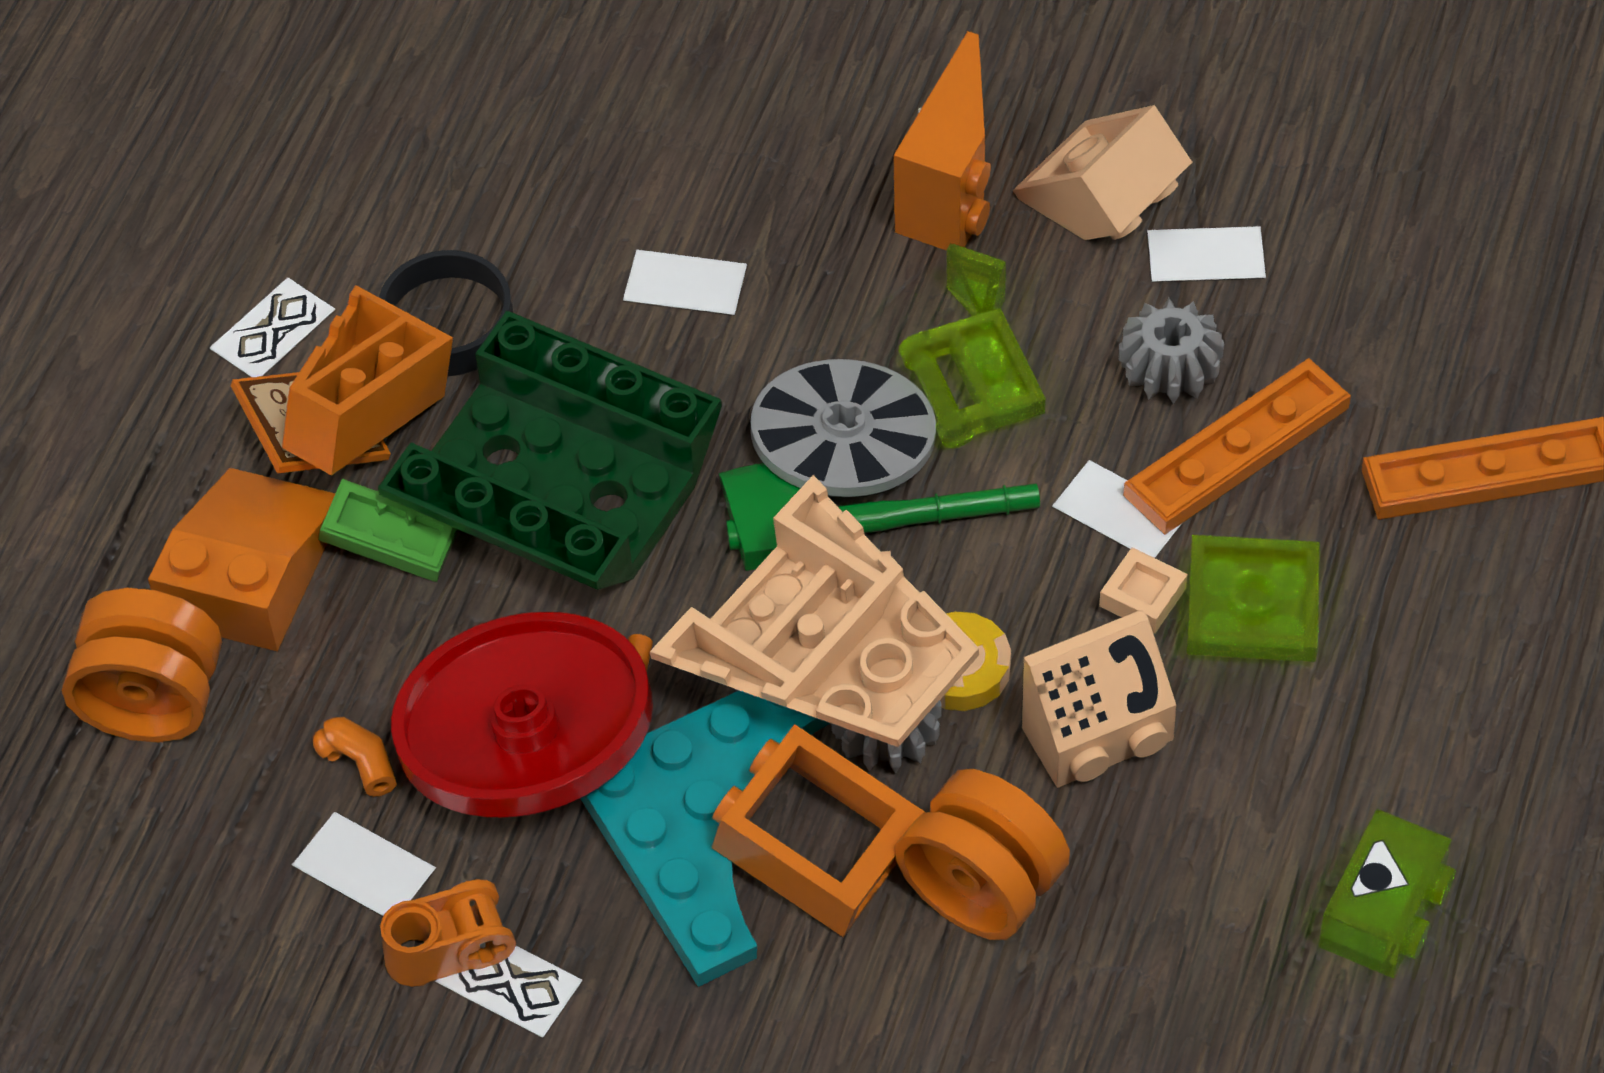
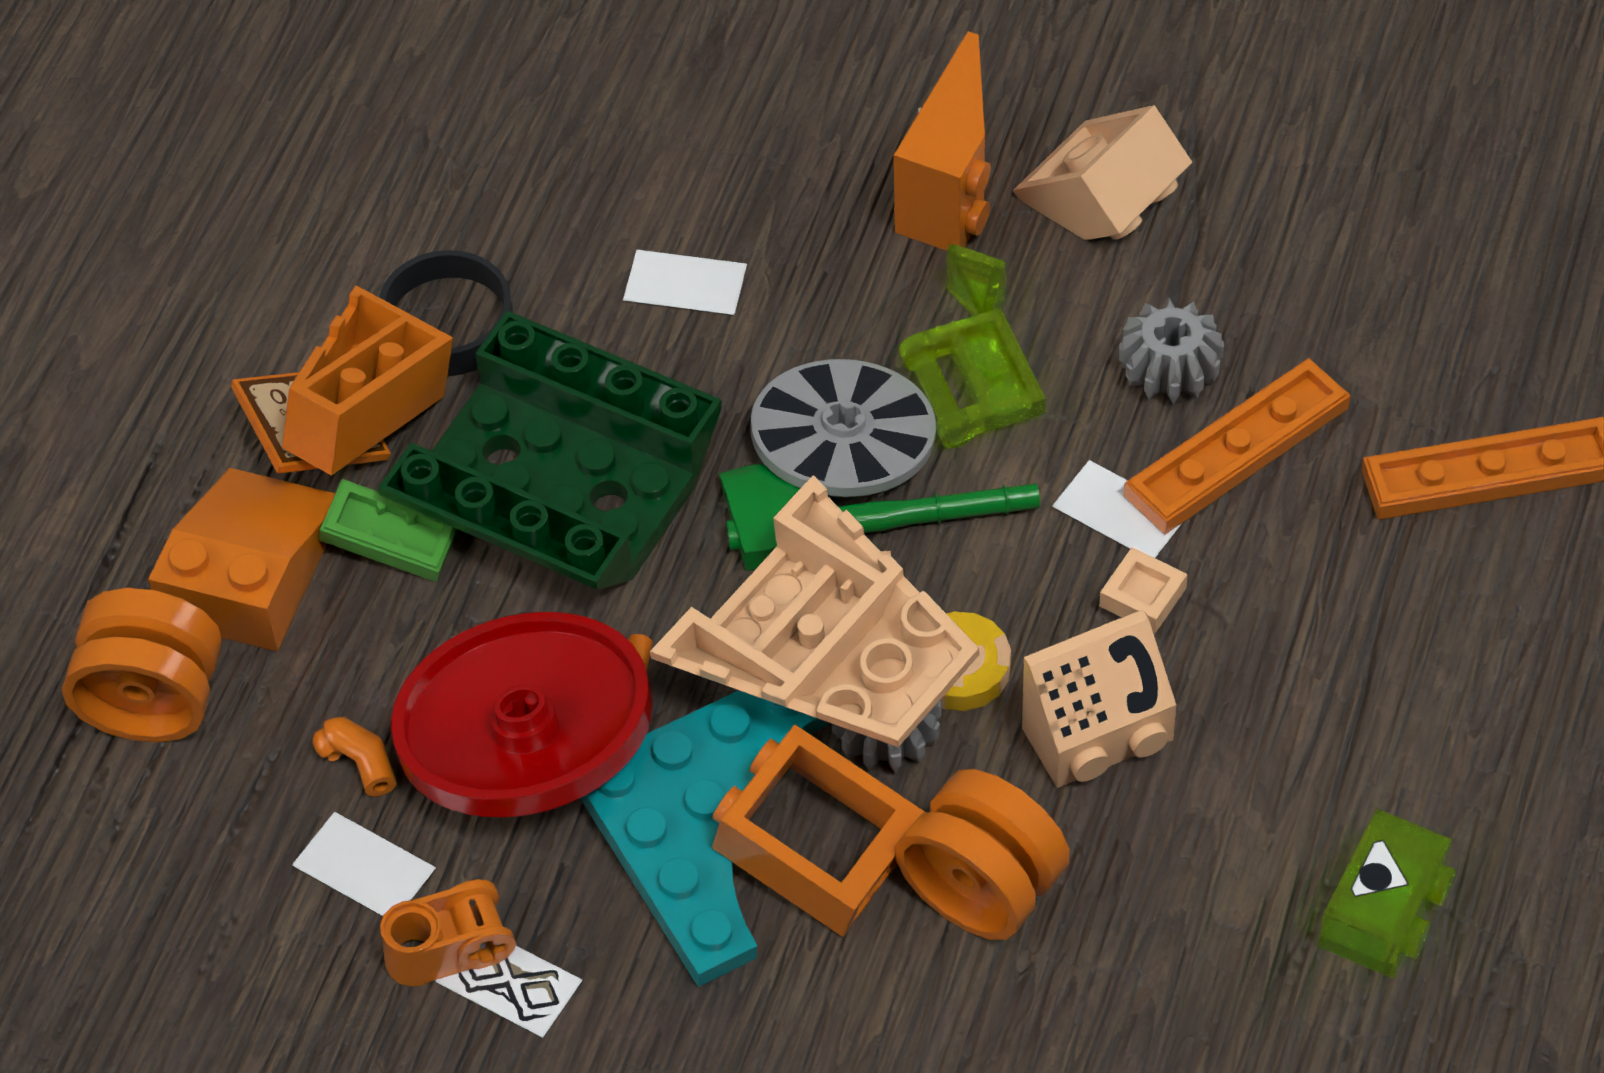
white sticker [210,278,336,377] -> none
white sticker [1147,226,1266,282] -> none
clear neon green plate [1187,535,1320,662] -> none

